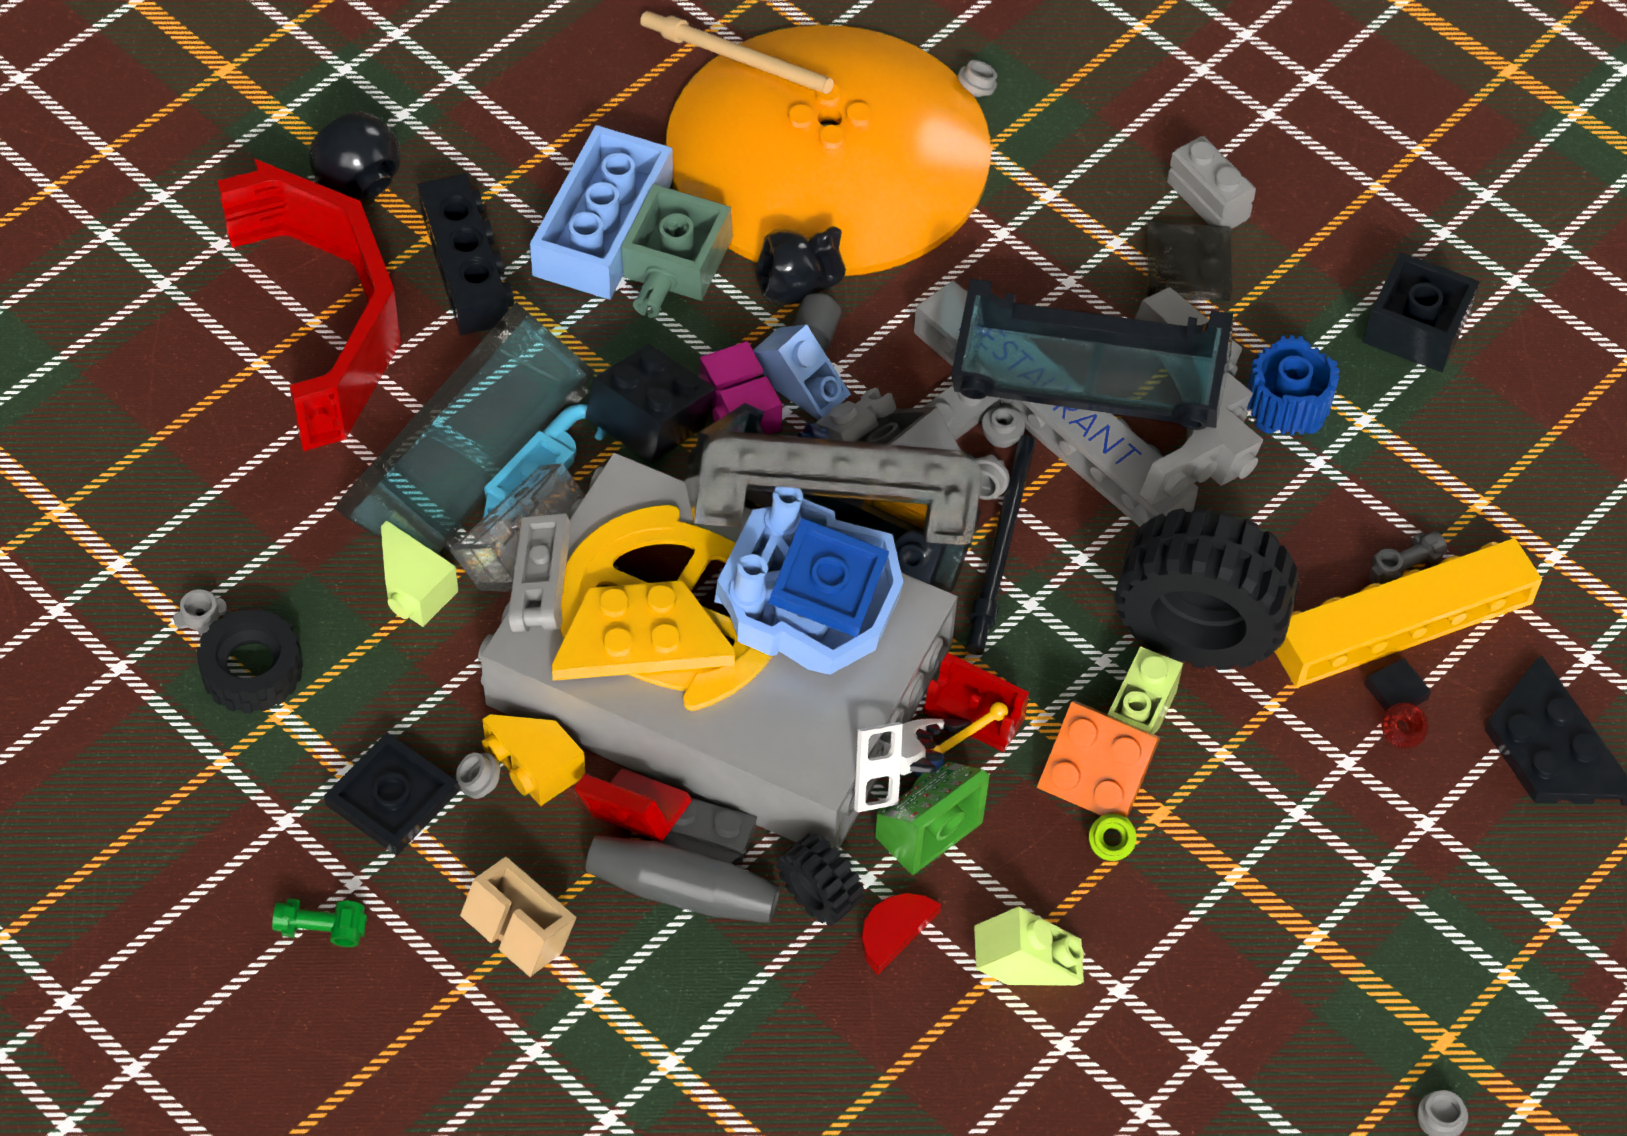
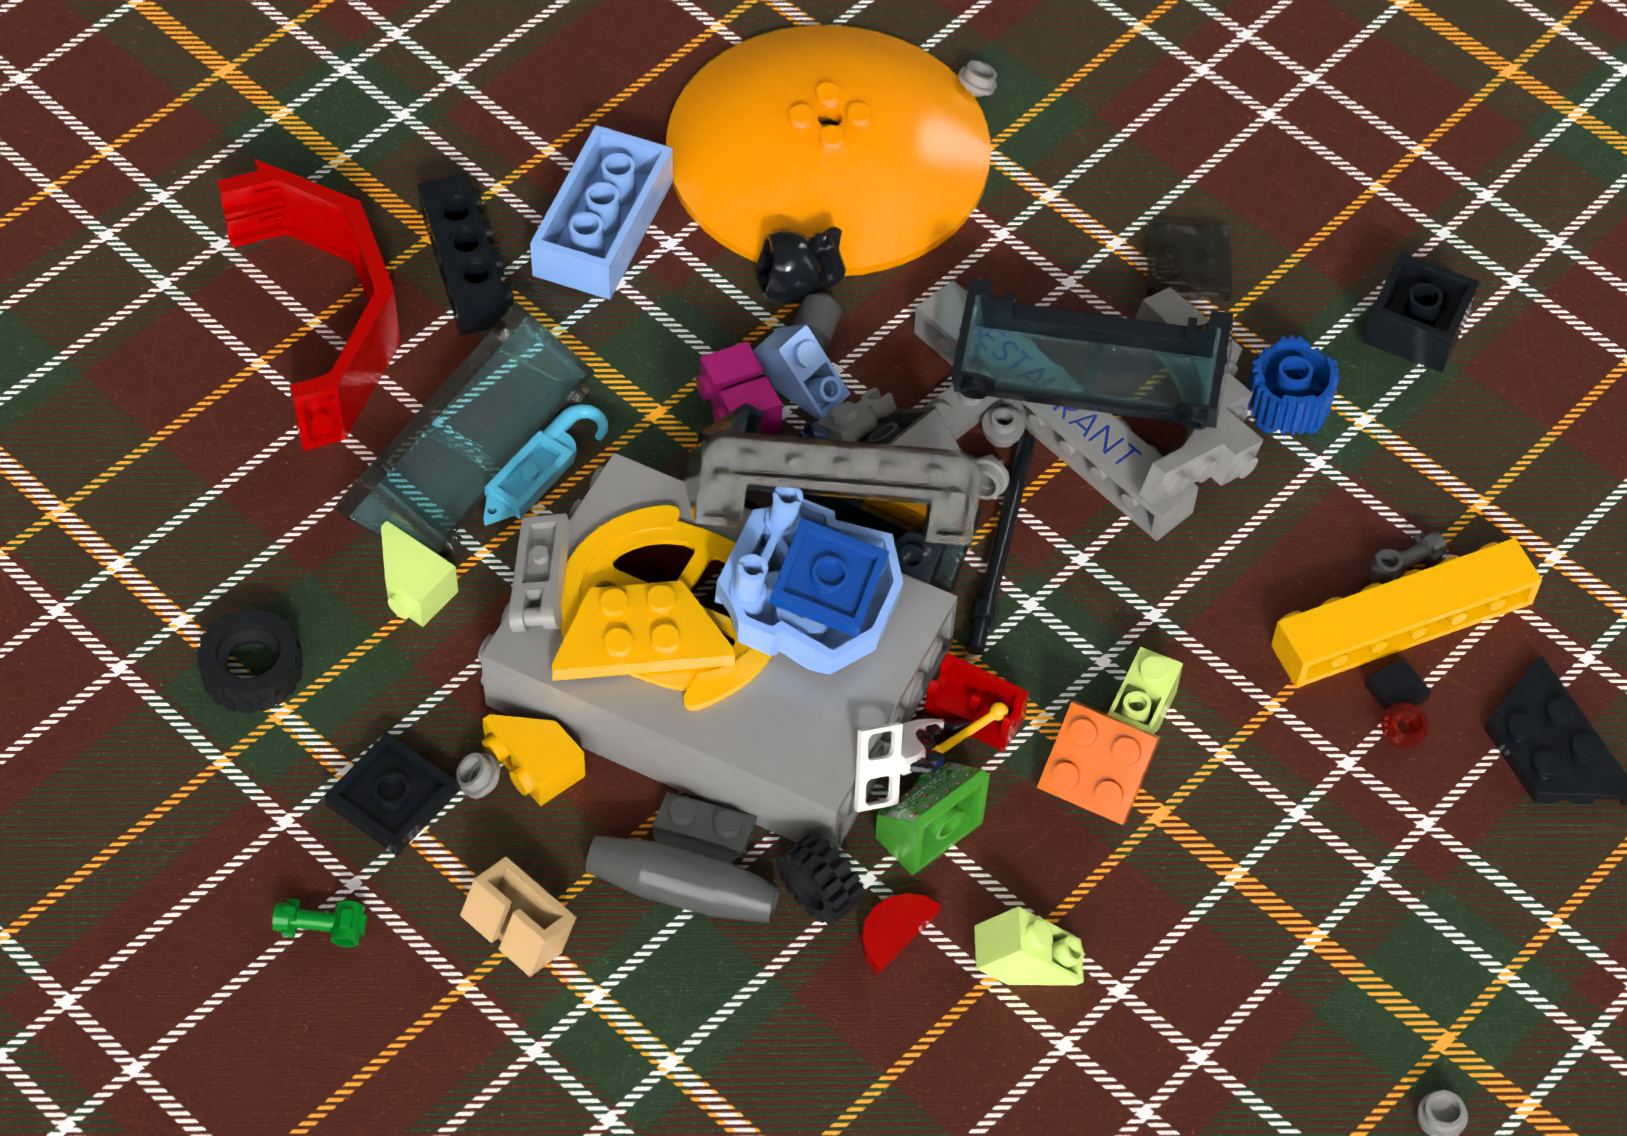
light grey plate [173,589,227,636] -> none
black wheel [309,111,400,200] -> none
clear wedge [450,463,586,592] -> none
red panel [574,769,692,842] -> none
black brick [585,343,715,463] -> none
sand green brick [621,184,733,318] -> none
tan bar [641,11,834,94] -> none
lime plate [1089,814,1136,861] -> none
black tyre [1114,508,1299,670] -> none
light grey brick [1167,136,1256,234] -> none

